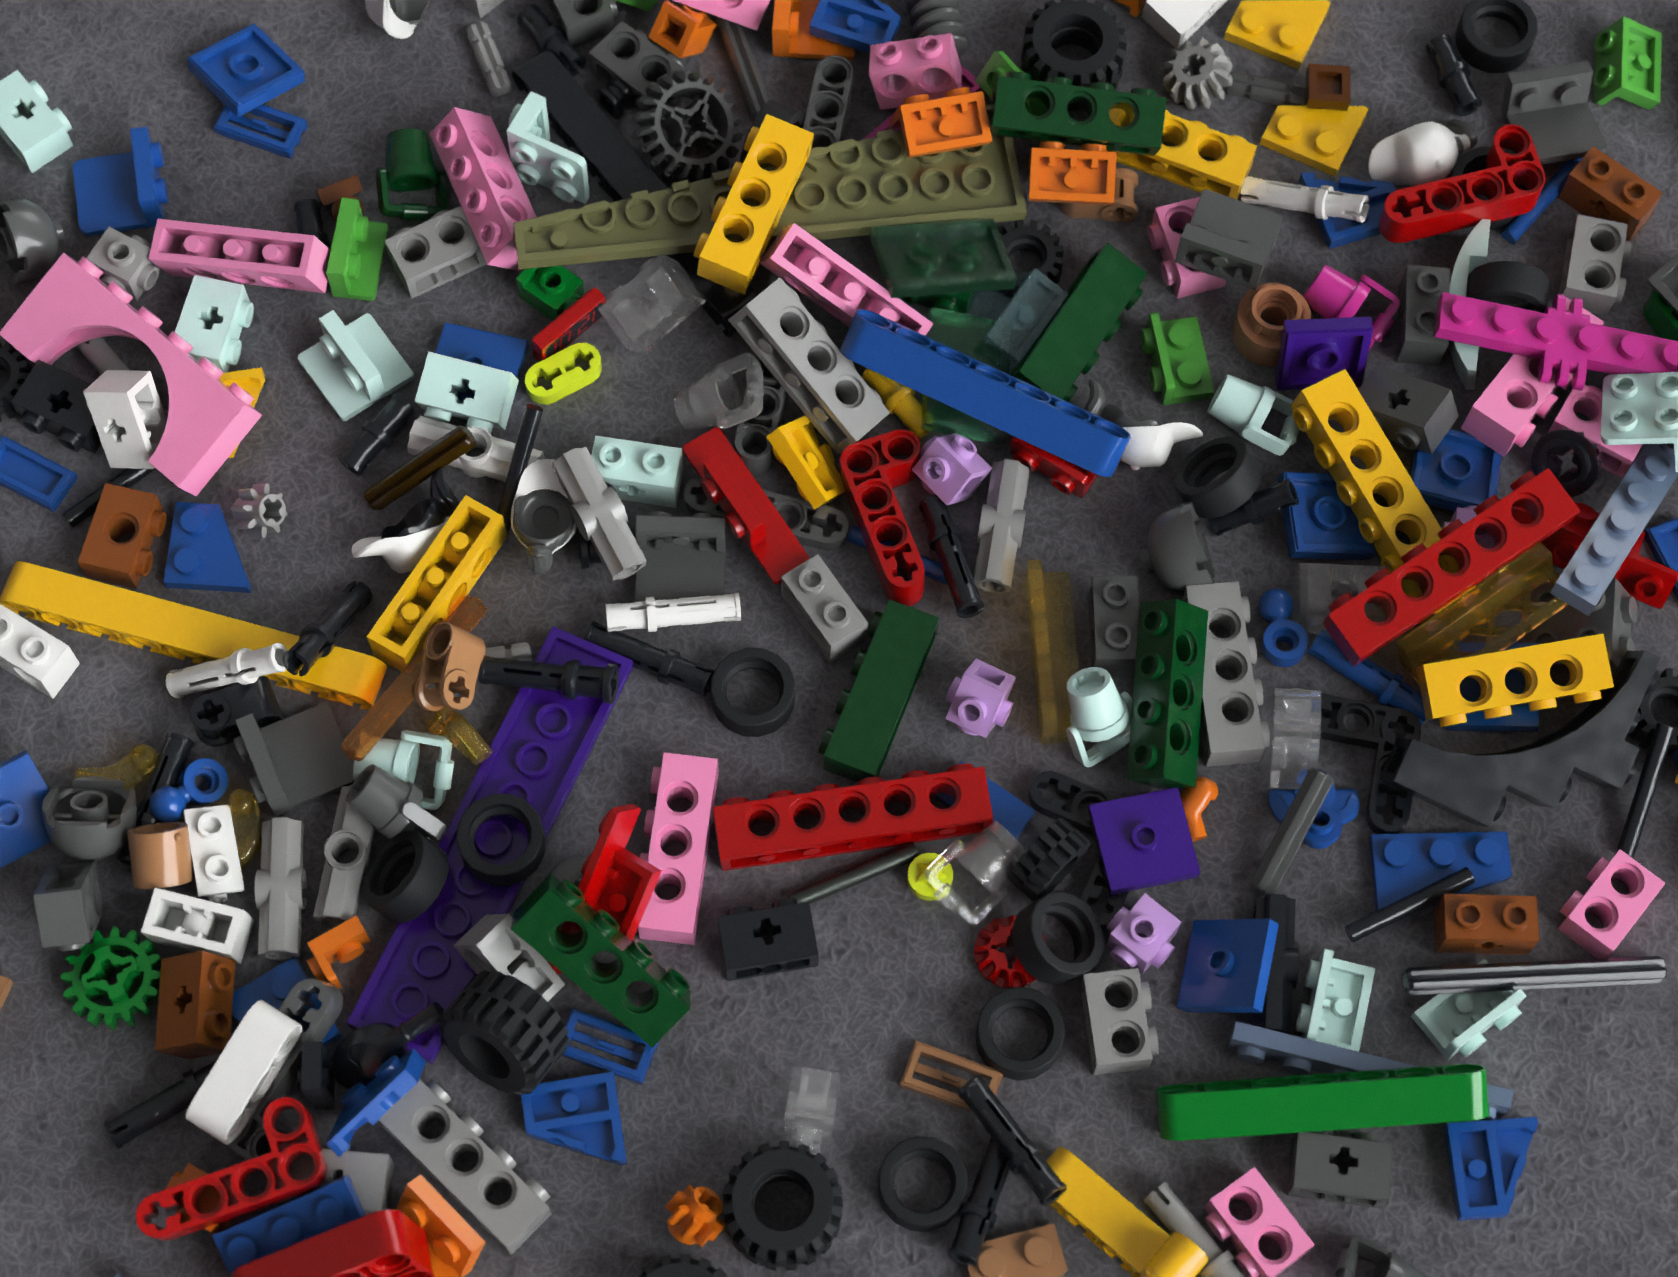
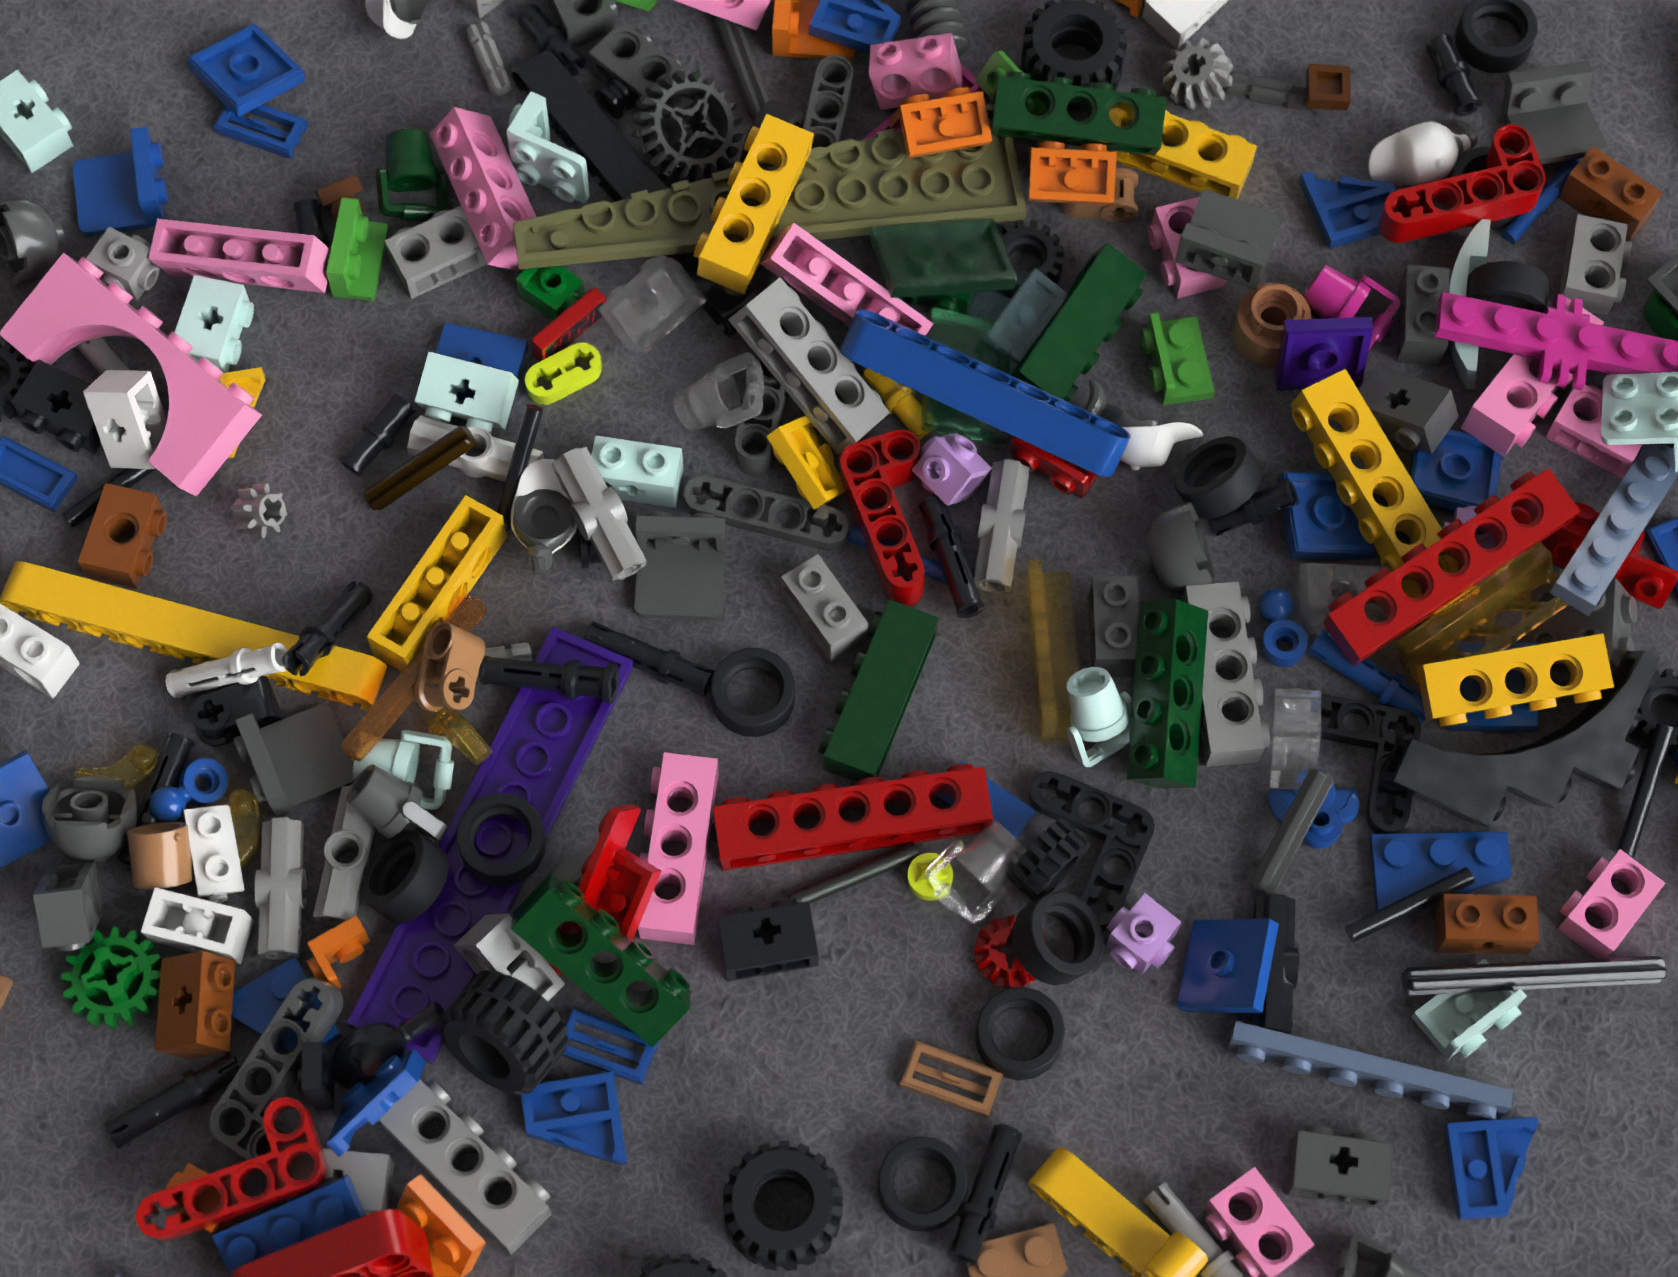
blue wing [163,502,251,593] -> none
white beam [186,1000,302,1145] -> none
light aqua bracket [298,310,414,421] -> none
hair [352,468,459,574] -> none
white pin [605,593,741,632] -> none
orange brick [648,0,716,59] -> none
orange gear [665,1185,726,1247] -> none
red bracket [683,427,810,585] -> none
clear brick [784,1066,841,1154] -> none
lavender brick [945,658,1016,738] -> none
black pin [958,1076,1067,1206] -> none
light grey brick [1080,968,1159,1075] -> none
dark purple plate [1088,787,1201,895] -> none
green beam [1155,1064,1490,1141] -> none
orange arm [1180,776,1218,842] -> none
light aqua piece [1207,374,1300,456] -> none
yellow wing [1224,0,1331,70] -> none
white pin [1241,176,1369,222] -> none
yellow wing [1260,105,1369,177] -> none
light aqua bracket [1296,949,1375,1052] -> none
black gear [1531,427,1602,497] -> none
bright green bracket [1593,16,1662,110] -> none

